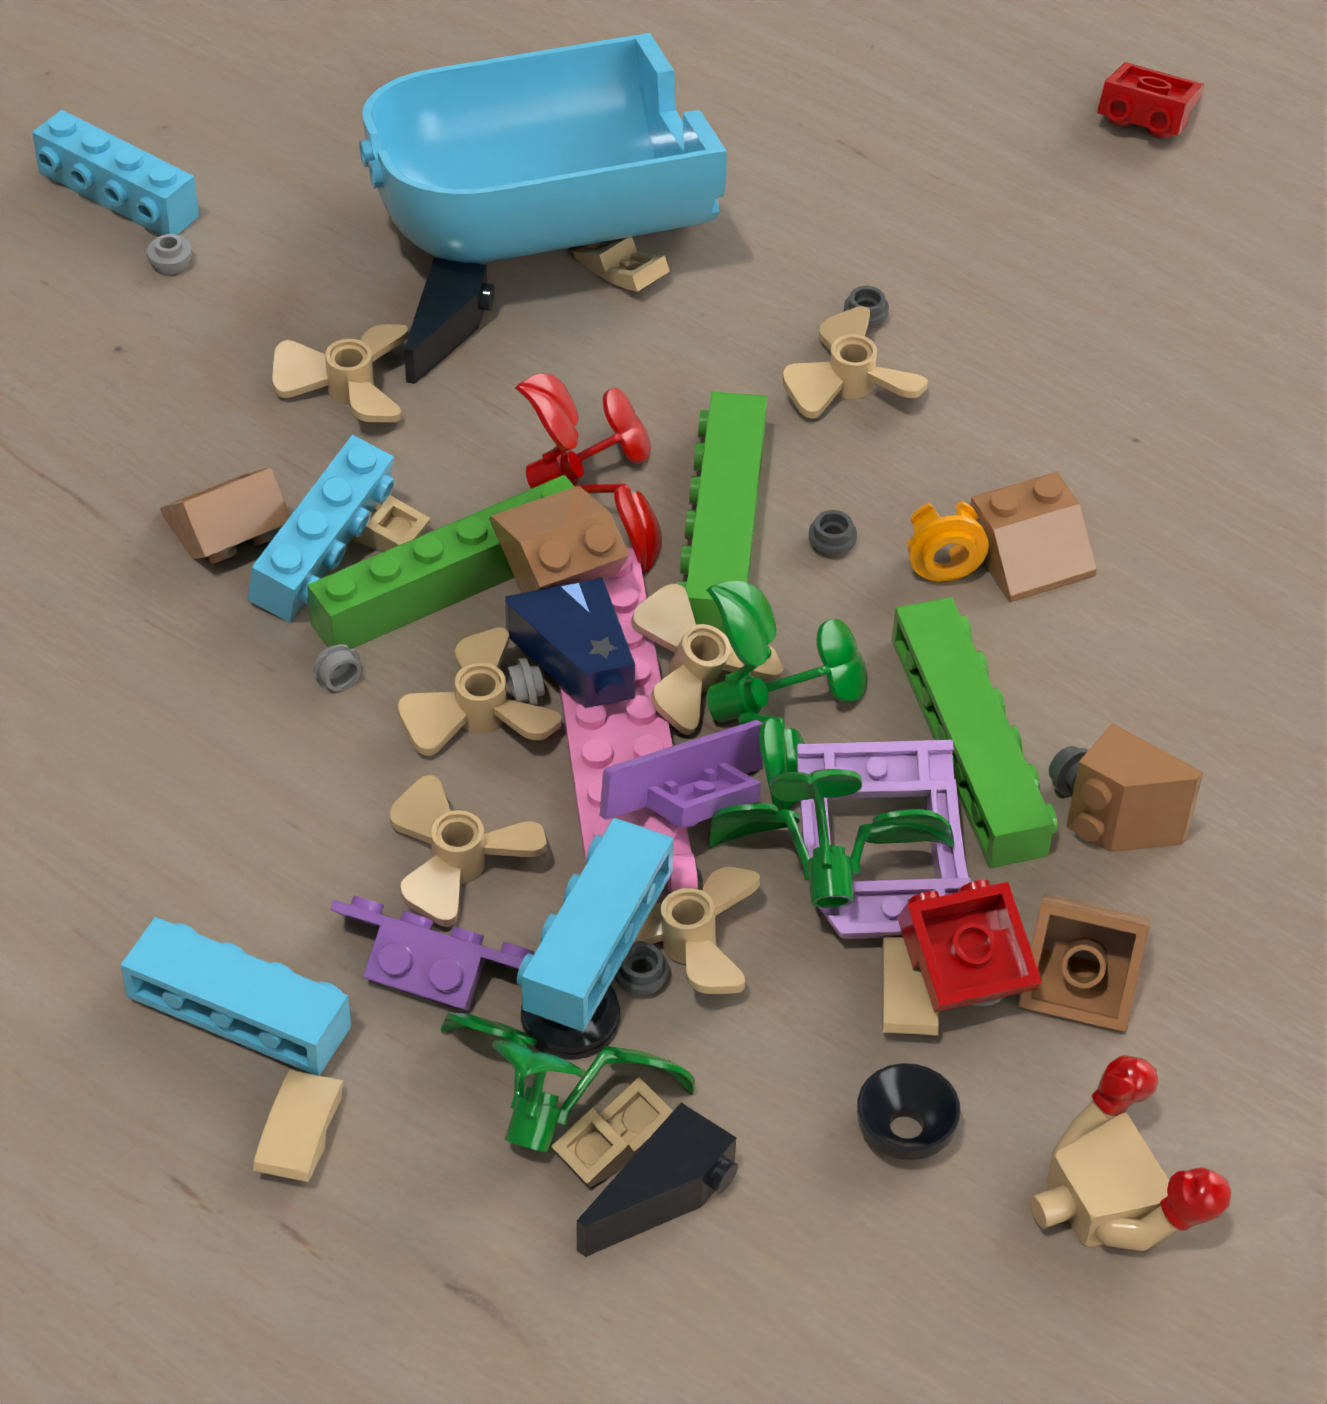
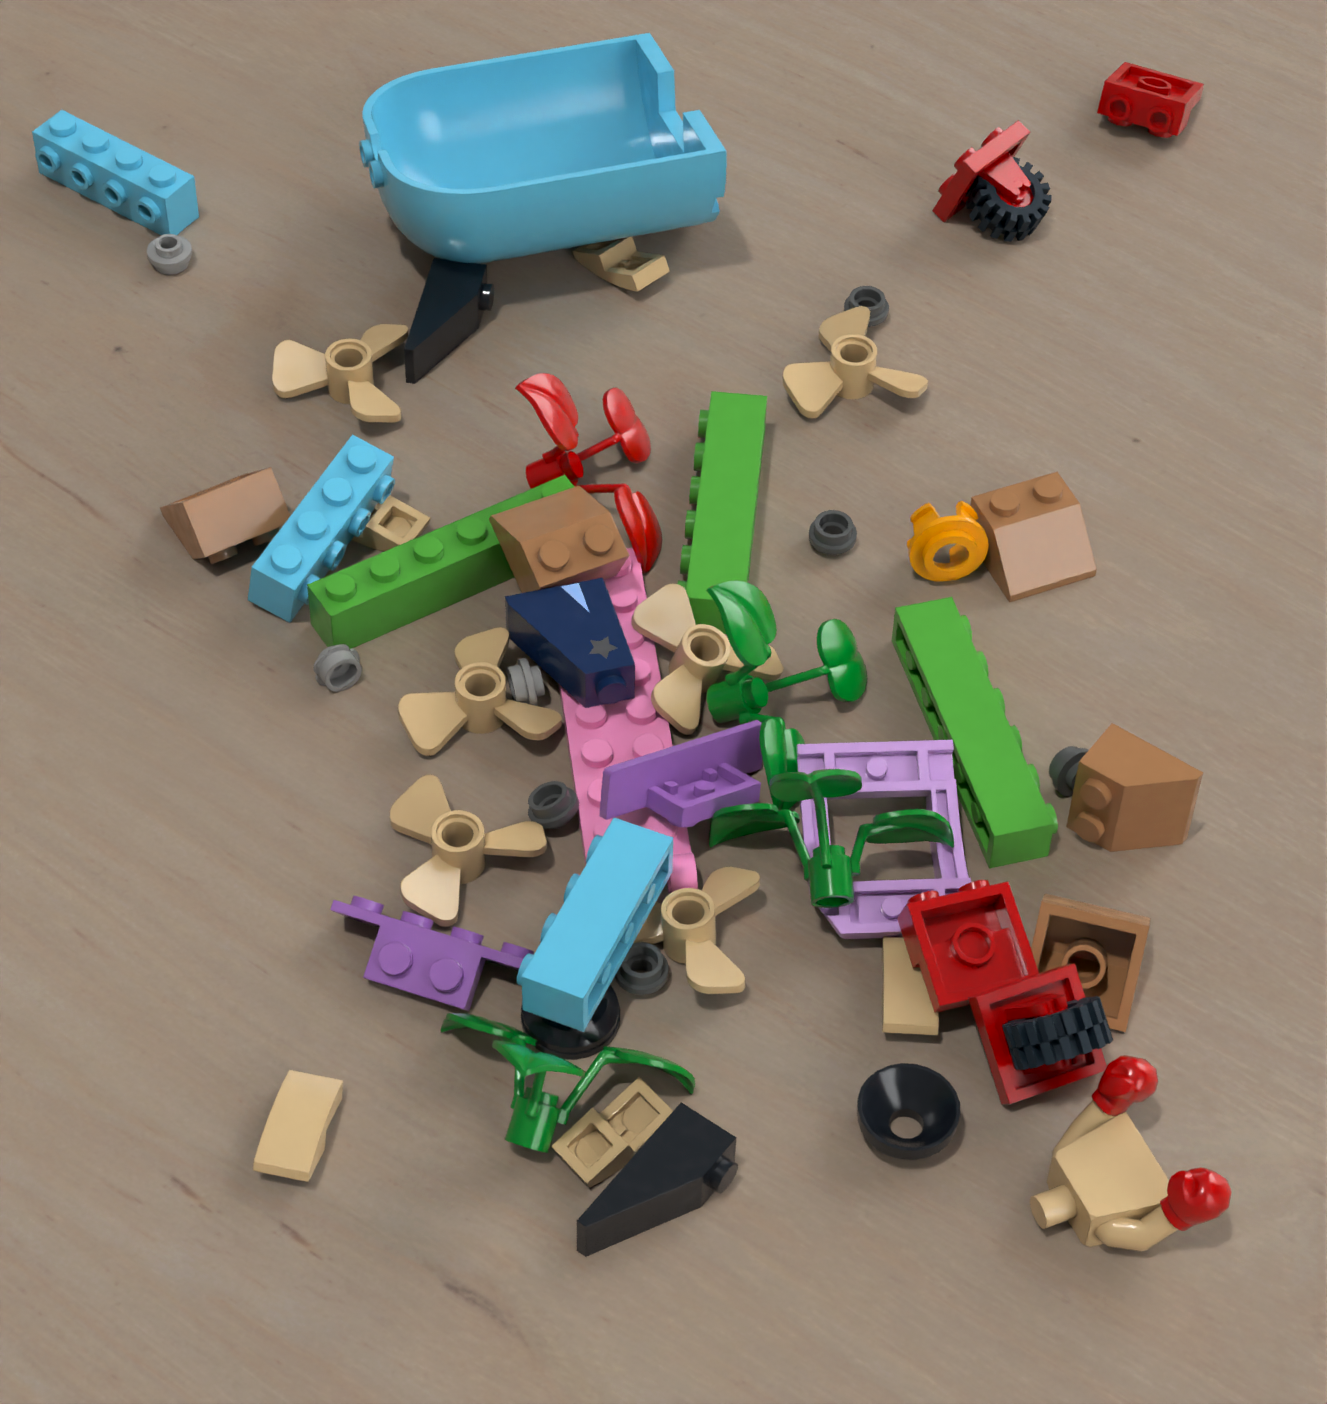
medium azure brick [121,917,351,1076] -> none
none -> dark grey plate [528,781,579,829]
none -> plate [932,120,1052,242]
none -> red plate [968,964,1113,1104]

